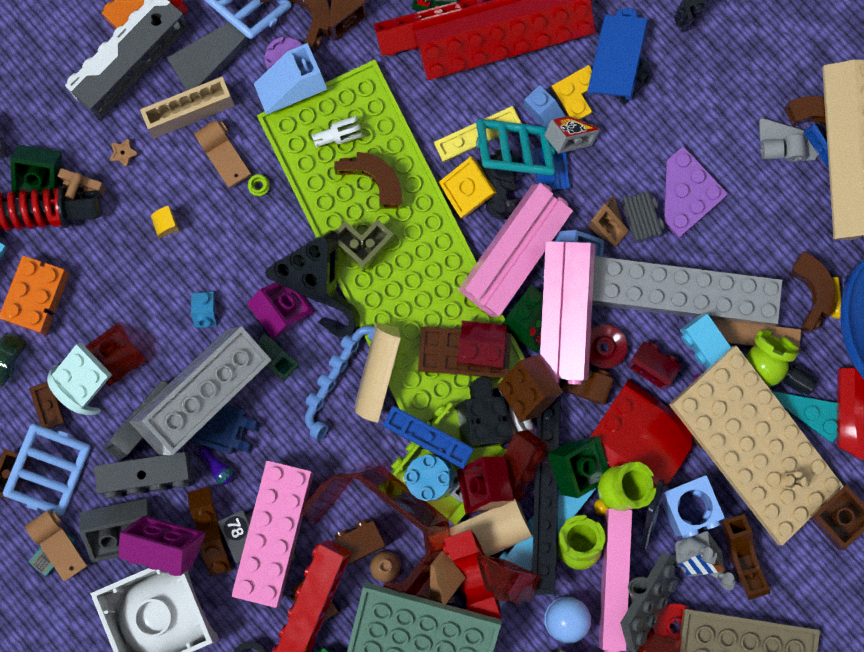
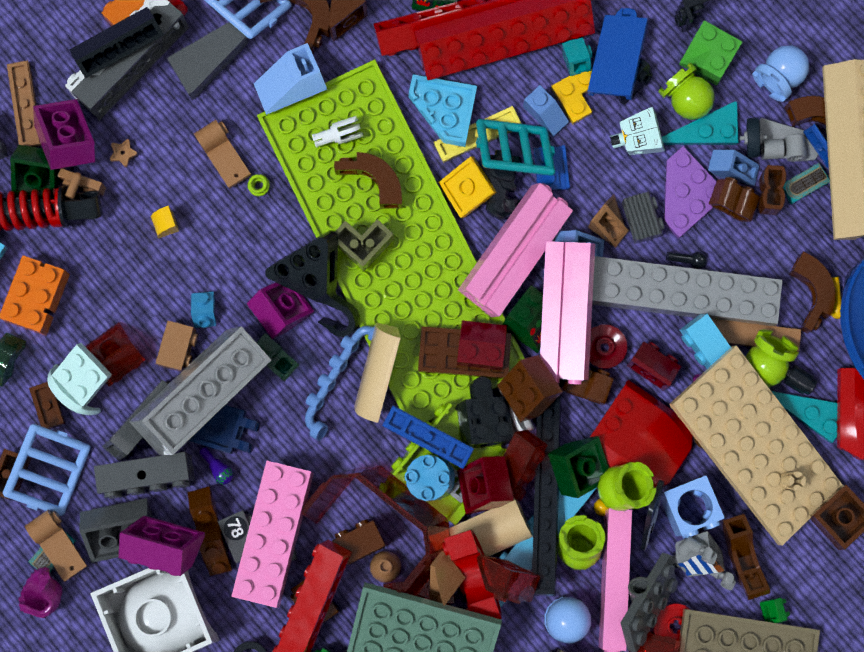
tan brick [140,77,235,139] -> none
medium lavender tile [264,37,303,69] -> none
light grey slope [544,116,600,154] -> none
none -> medium nougat tile [7,60,42,147]
none -> magenta hair [18,567,63,618]
none -> magenta brick [33,99,95,170]
none -> black brick [69,7,164,79]
none -> medium nougat brick [155,321,198,372]
none -> medium azure plate [409,74,477,147]
none -> teal brick [562,37,593,76]
none -> light aqua torso [610,107,665,155]
none -> lime tile [658,63,715,120]
none -> teal wing [662,102,738,145]
none -> black bar [666,252,707,269]
none -> bright green slope [679,20,742,86]
none -> medium blue slope [708,150,759,186]
none -> reddish brown brick [709,177,760,222]
none -> black wheel [740,118,767,158]
none -> light blue tile [752,45,809,102]
none -> reddish brown brick [758,165,786,215]
none -> green tile [759,598,790,623]
none -> tile [783,163,830,205]

